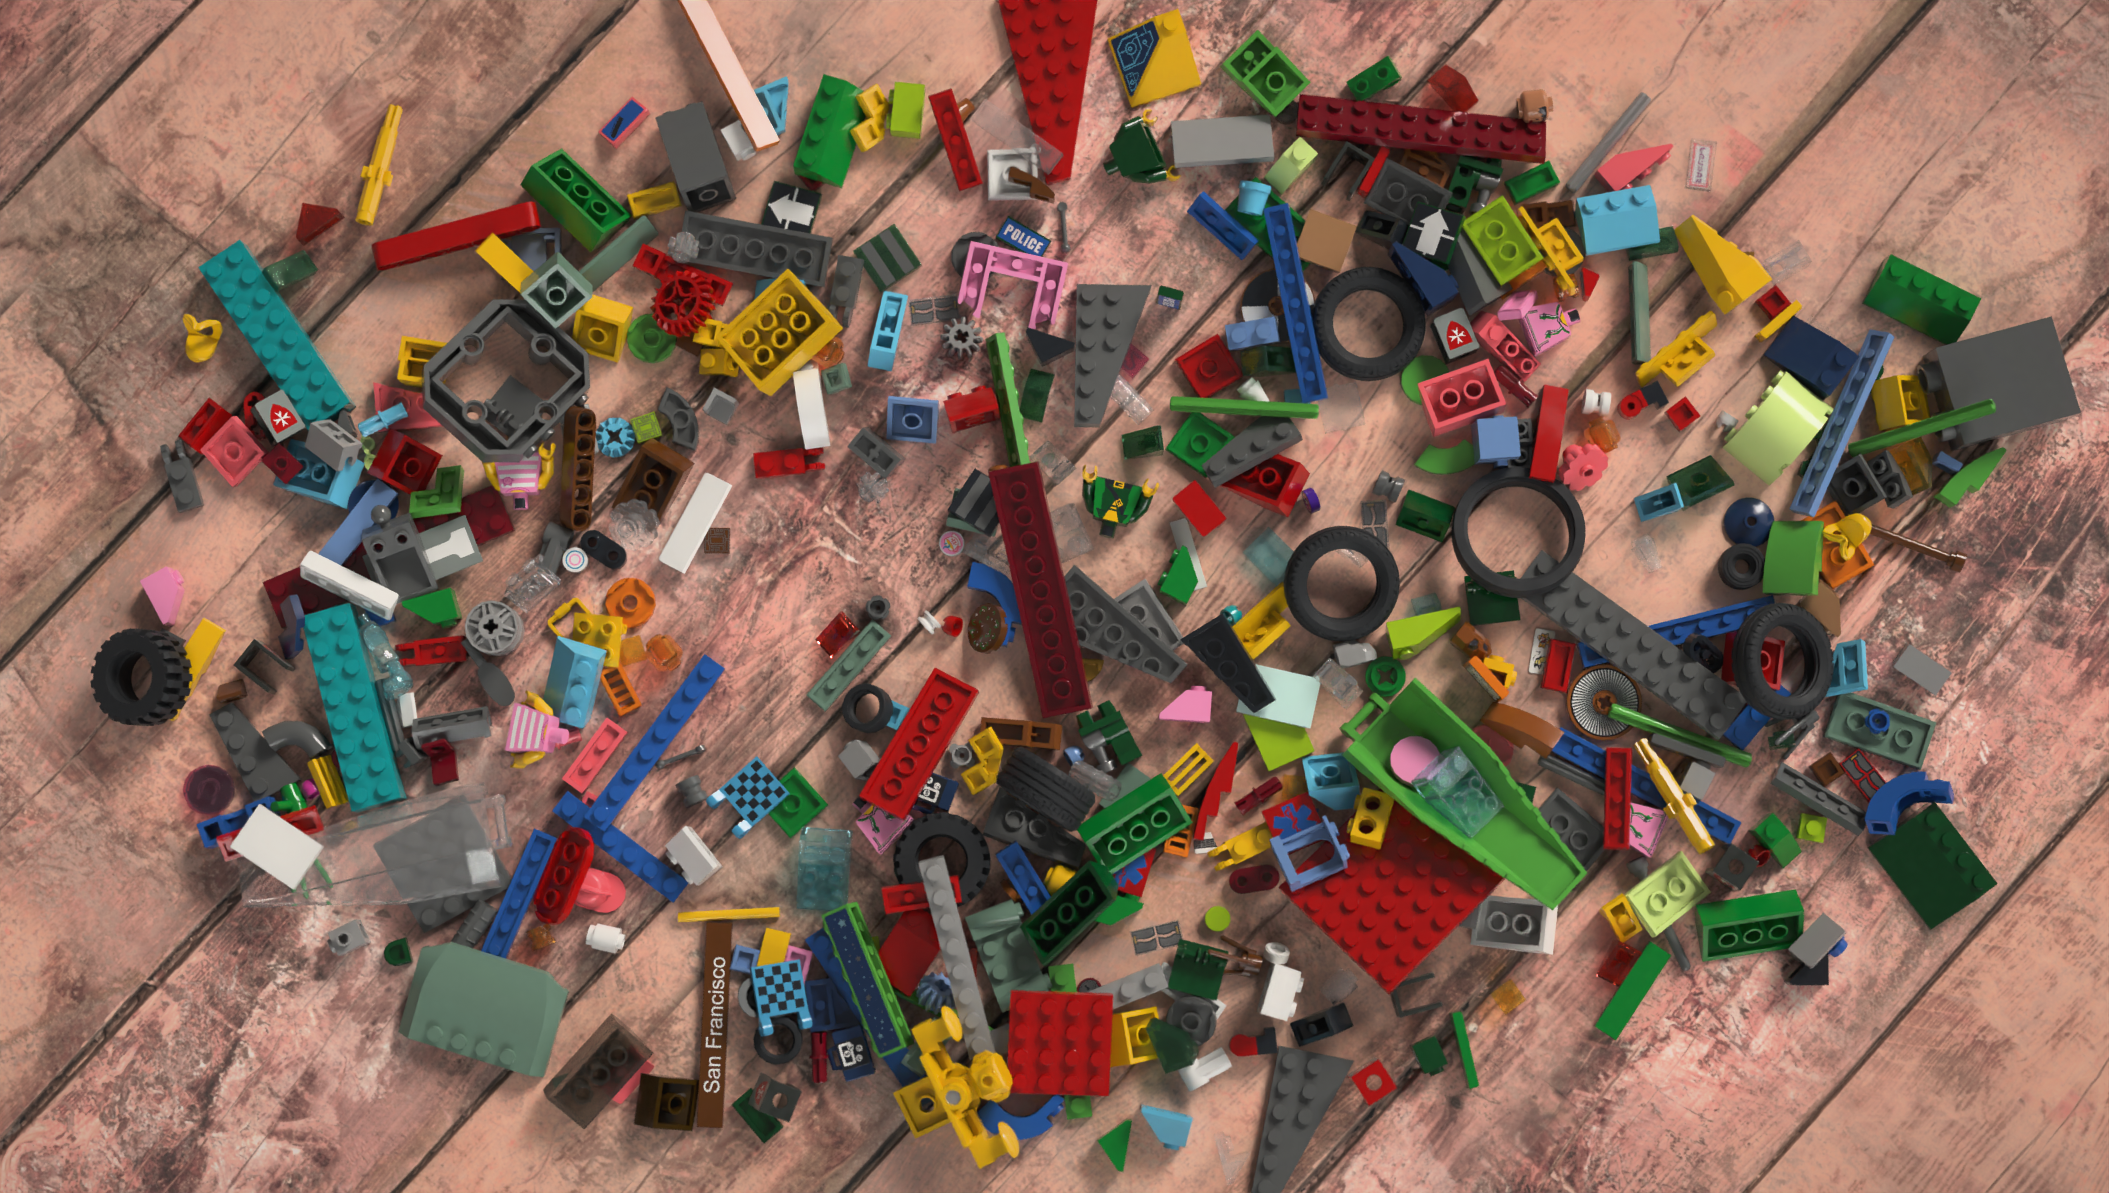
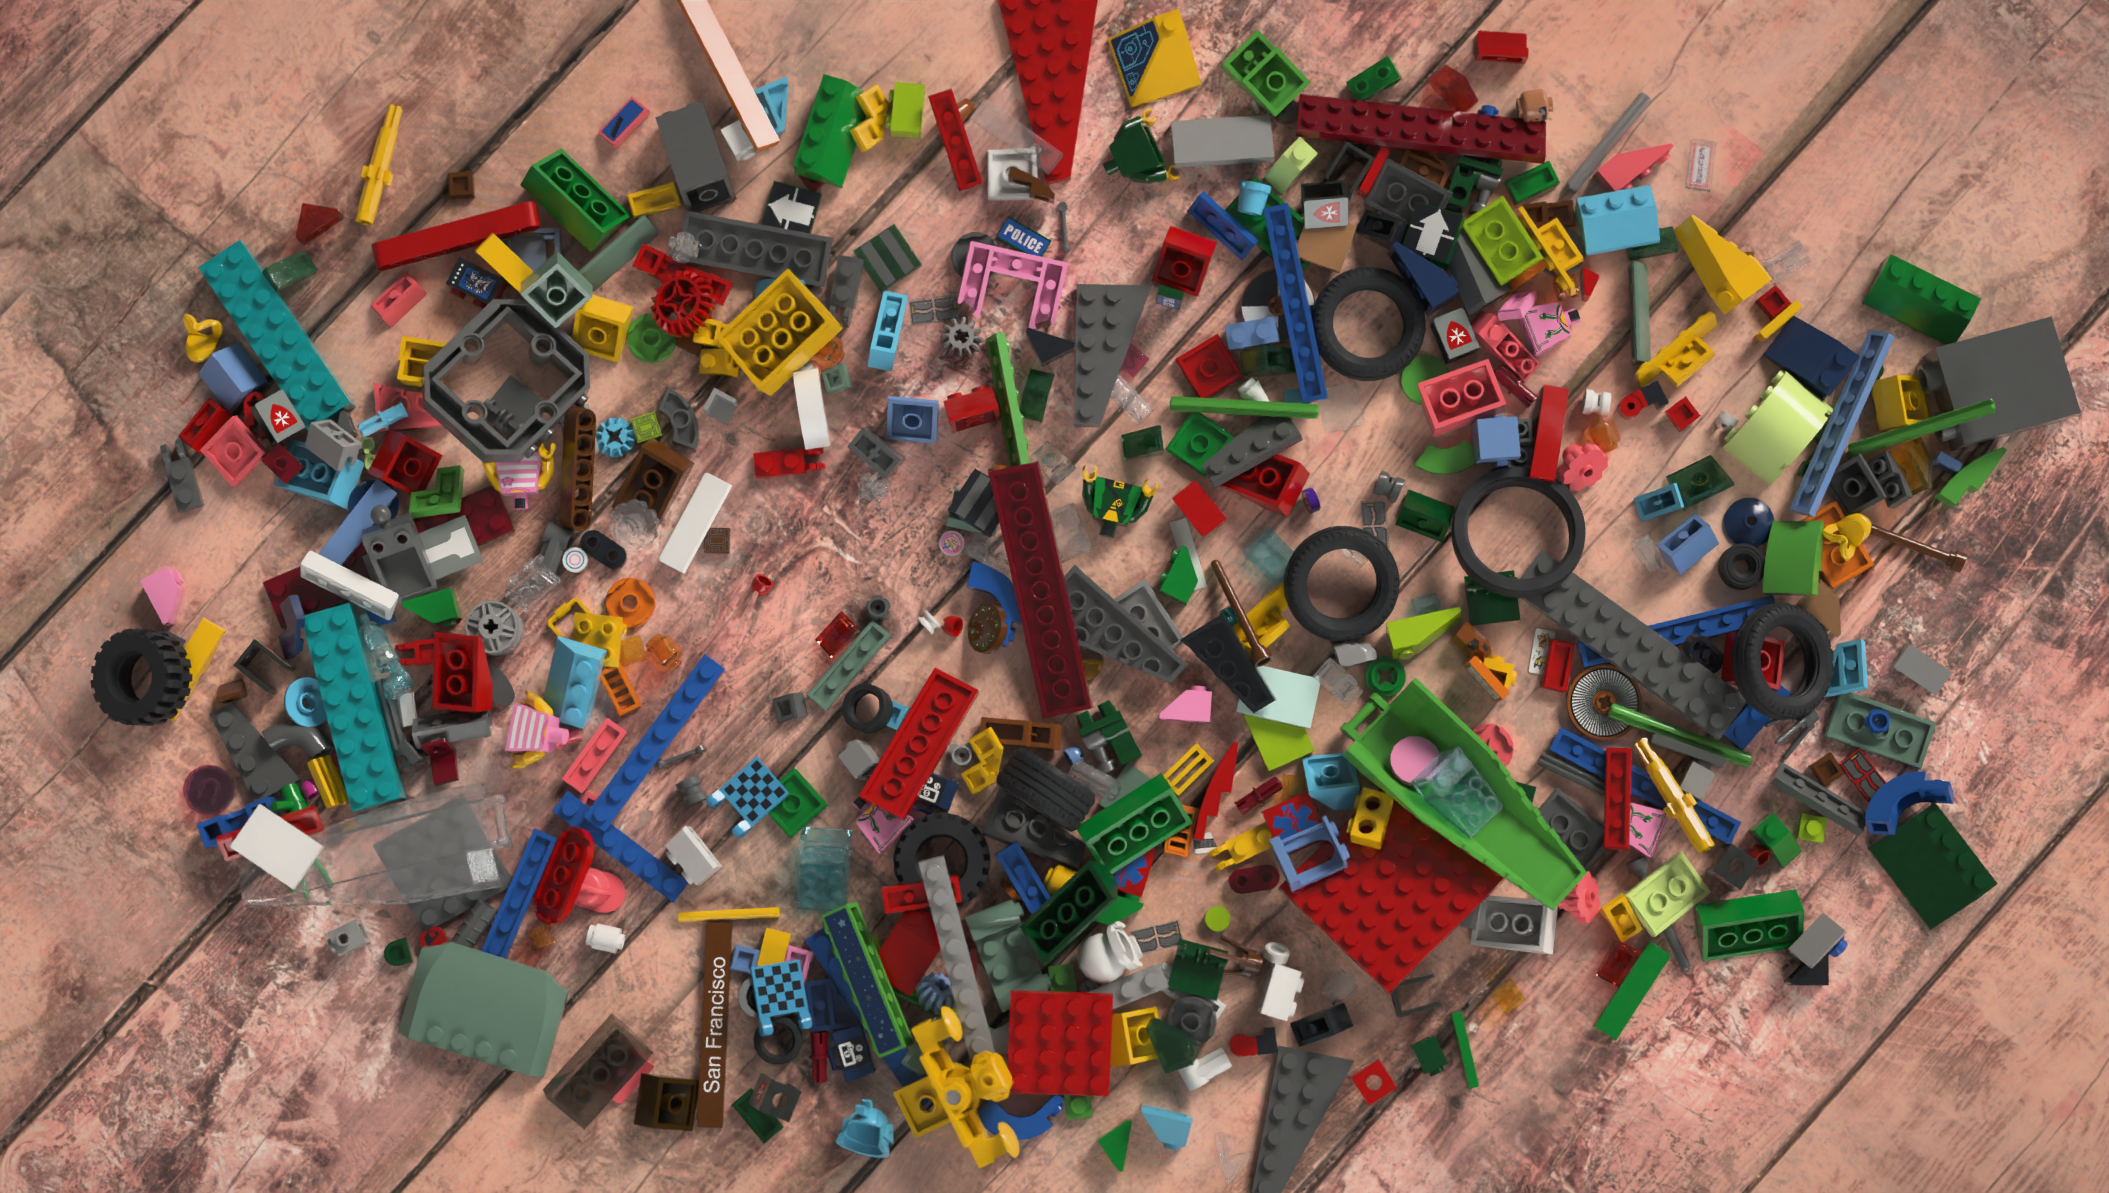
dark orange slope [1479,702,1564,759] -> none
clear green plate [1768,730,1795,750] -> none
none -> medium blue slope [198,343,269,412]
none -> medium azure dish [284,677,327,727]
none -> coral slope [370,272,427,327]
none -> red tile [420,926,447,947]
none -> red slope [432,632,493,712]
none -> brick [446,257,508,309]
none -> reddish brown tile [448,171,475,199]
none -> red hinge [751,574,773,596]
none -> dark grey slope [772,692,808,723]
none -> medium azure helmet [836,1099,894,1158]
none -> white tile [1077,921,1143,984]
none -> red slope [1151,226,1217,297]
none -> reddish brown piece [1211,560,1273,667]
none -> piece [1301,180,1348,229]
none -> red panel [1476,31,1529,64]
none -> blue piece [1478,105,1499,117]
none -> coral plant [1558,871,1600,923]
none -> medium blue brick [1656,513,1719,575]

